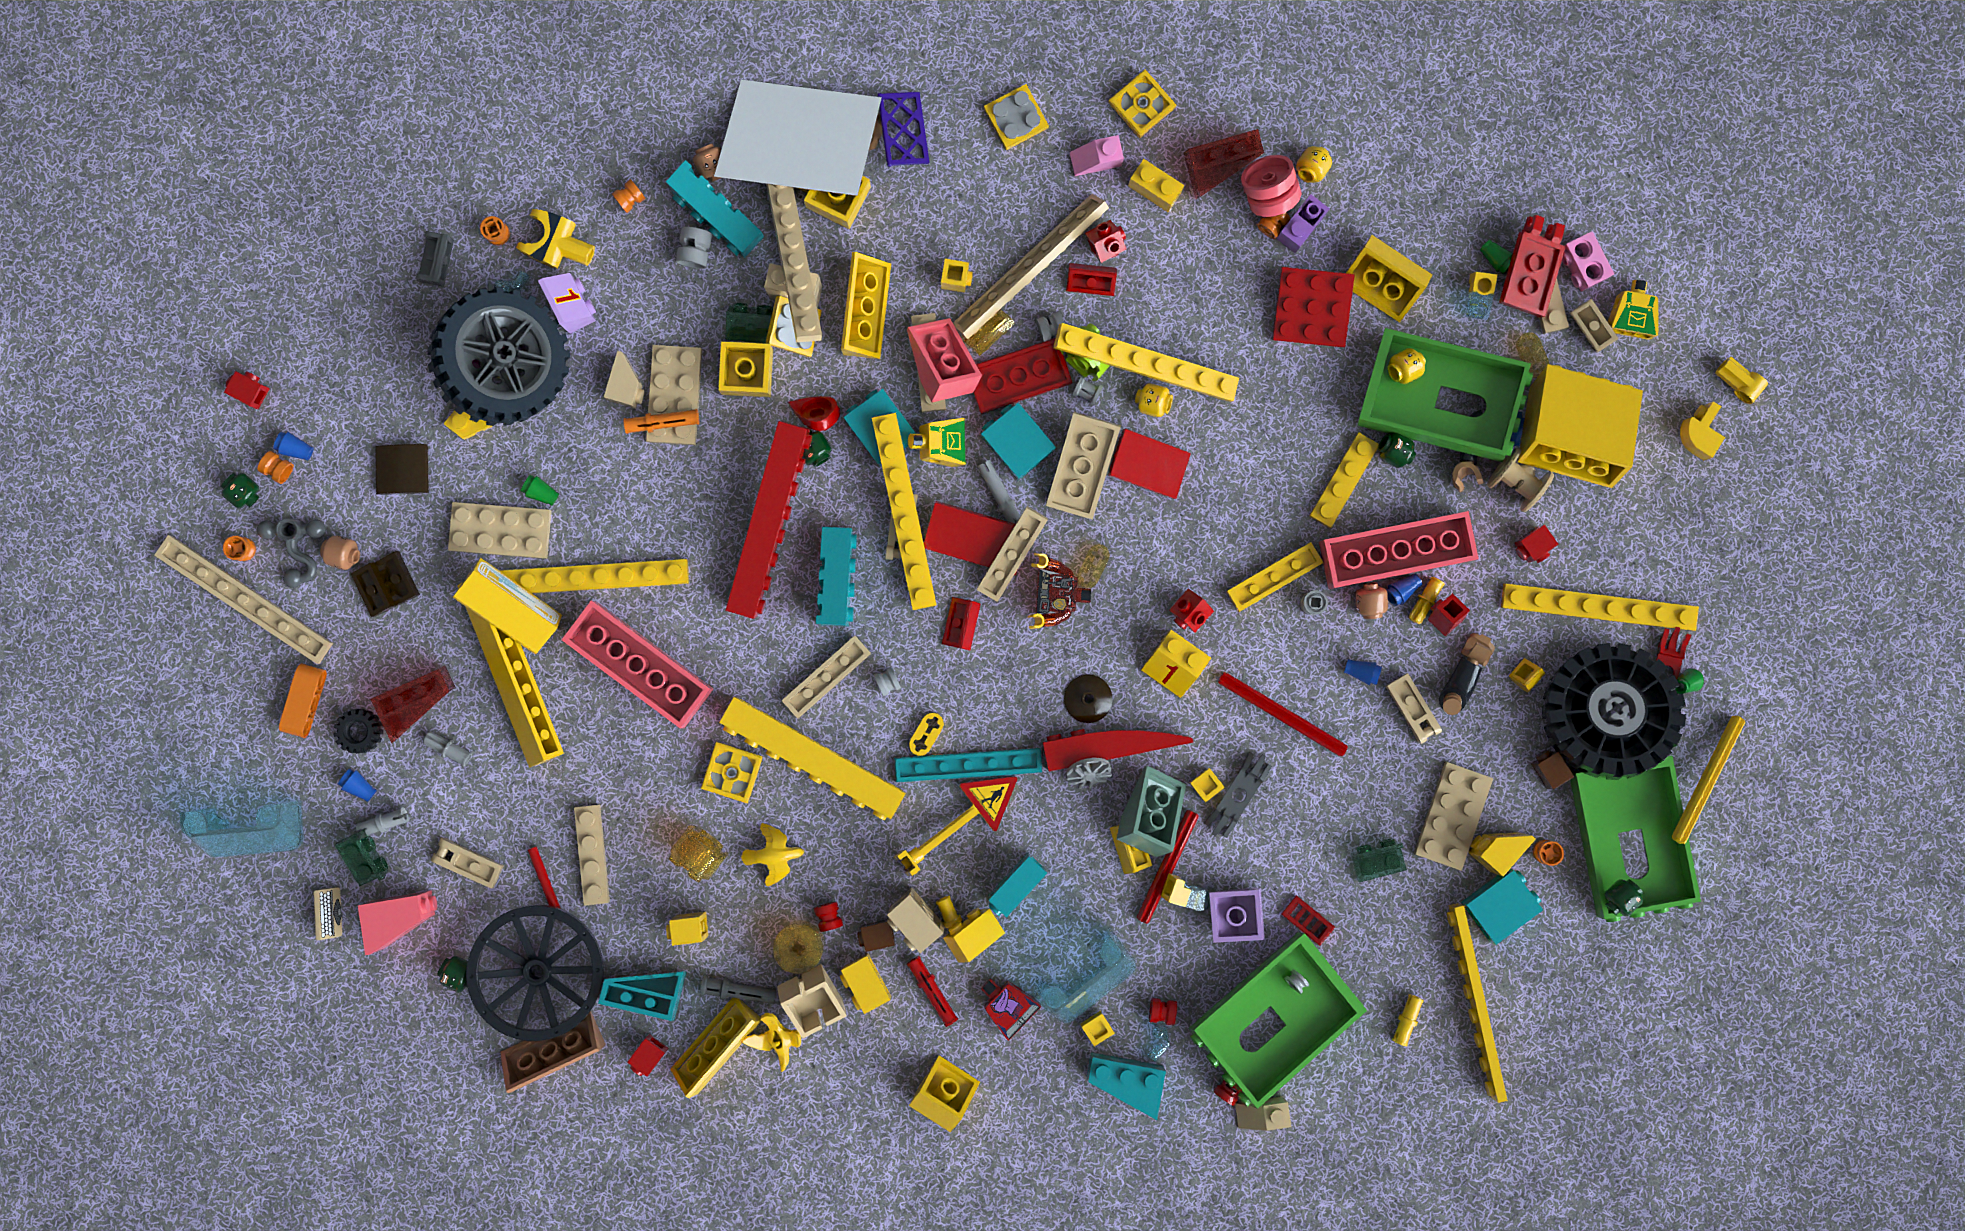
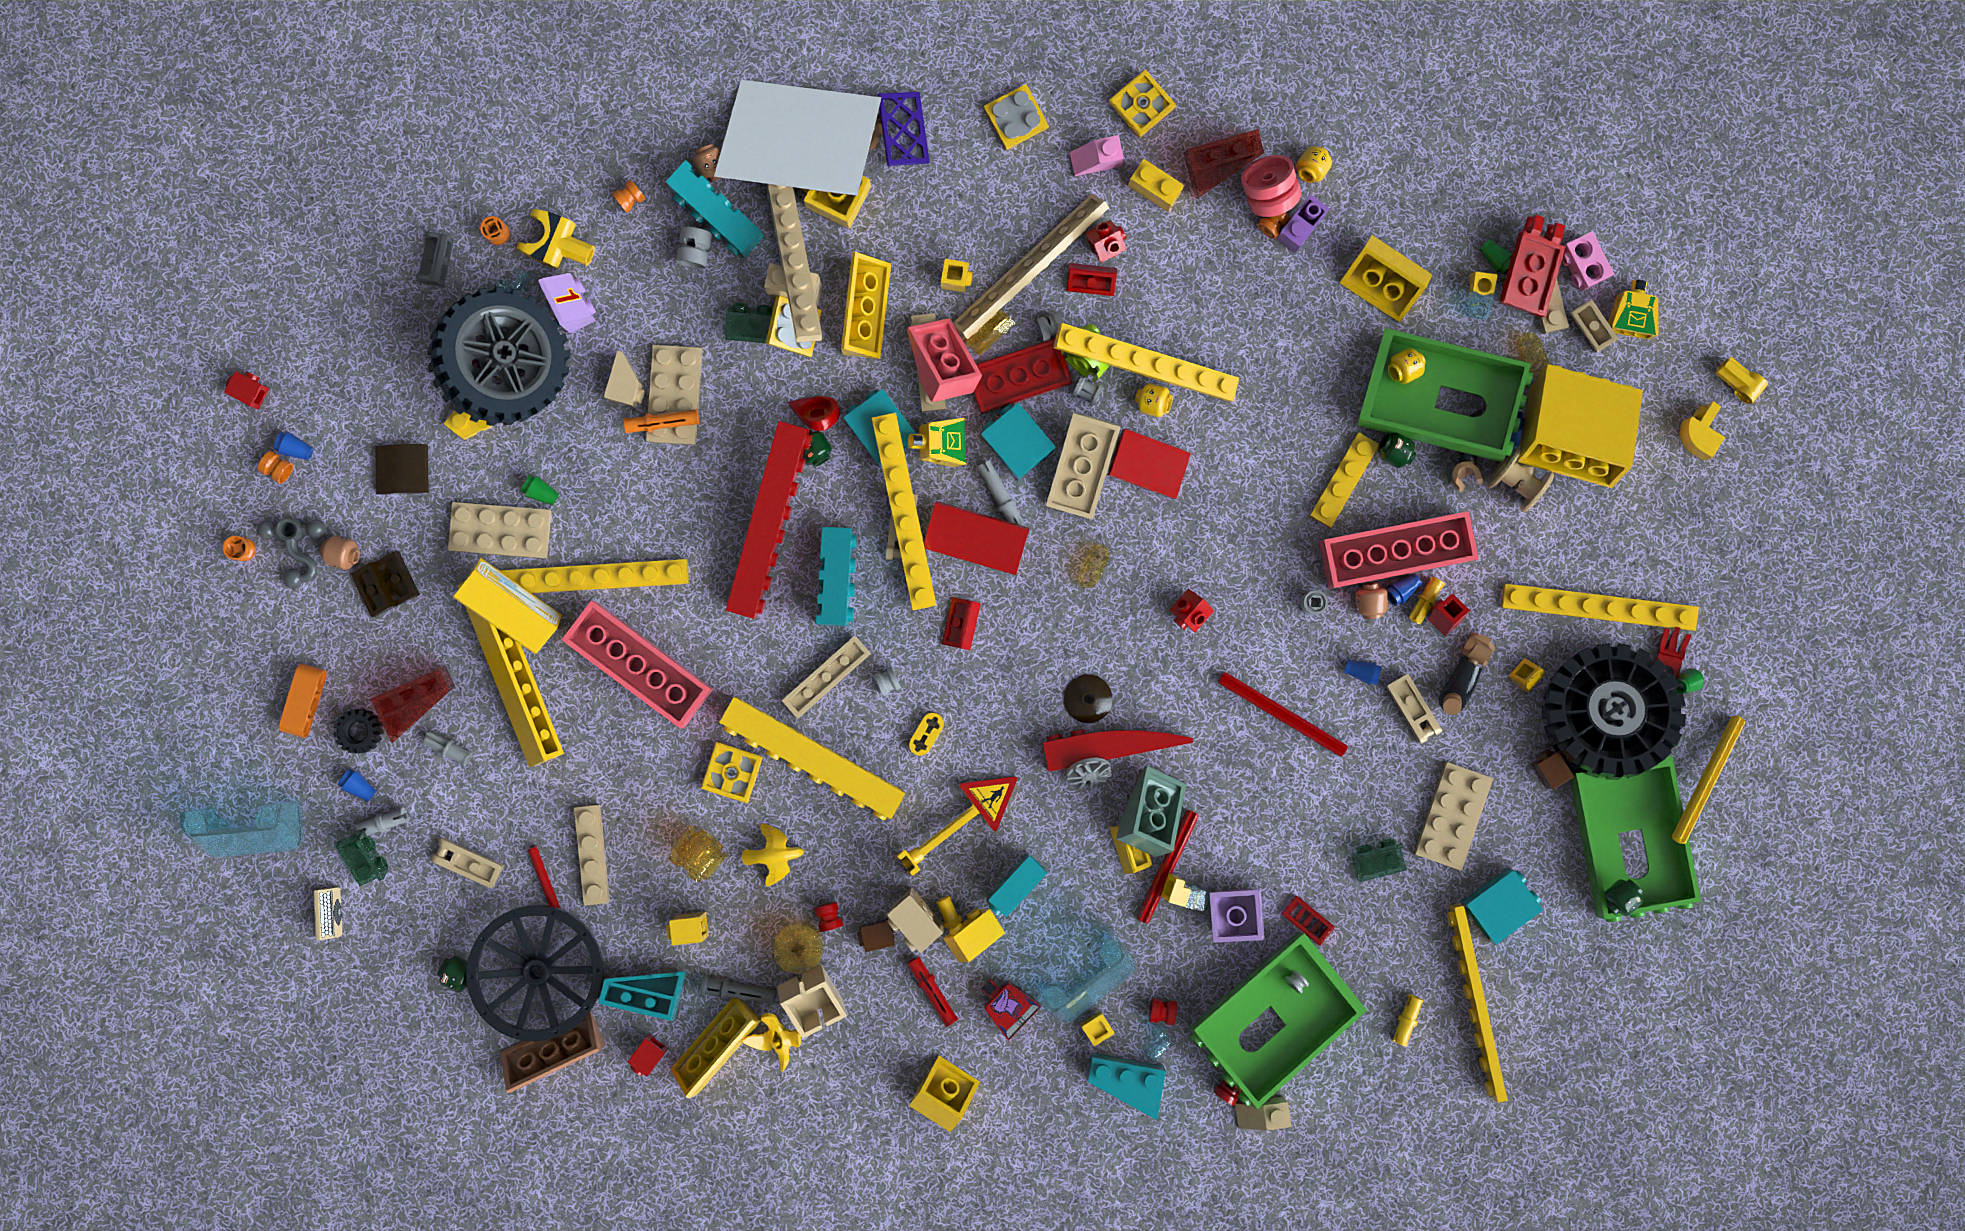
tan plate [154,535,333,664] -> none
dark green head [220,472,260,509] -> none
coral slope [358,891,437,955] -> none
yellow brick [718,342,773,397] -> none
yellow brick [840,953,891,1014] -> none
teal tile [894,748,1042,783] -> none
tan plate [977,506,1048,602] -> none
torso [1028,553,1091,629] -> none
yellow slope [1141,630,1211,698] -> none
yellow plate [1189,768,1225,803] -> none
dark grey piece [1204,752,1272,838] -> none
yellow plate [1226,542,1323,612] -> none
red plate [1272,267,1355,348] -> none
yellow slope [1468,832,1536,876] -> none
red brick [1514,524,1559,563] -> none
orange wheel [1533,839,1564,866] -> none

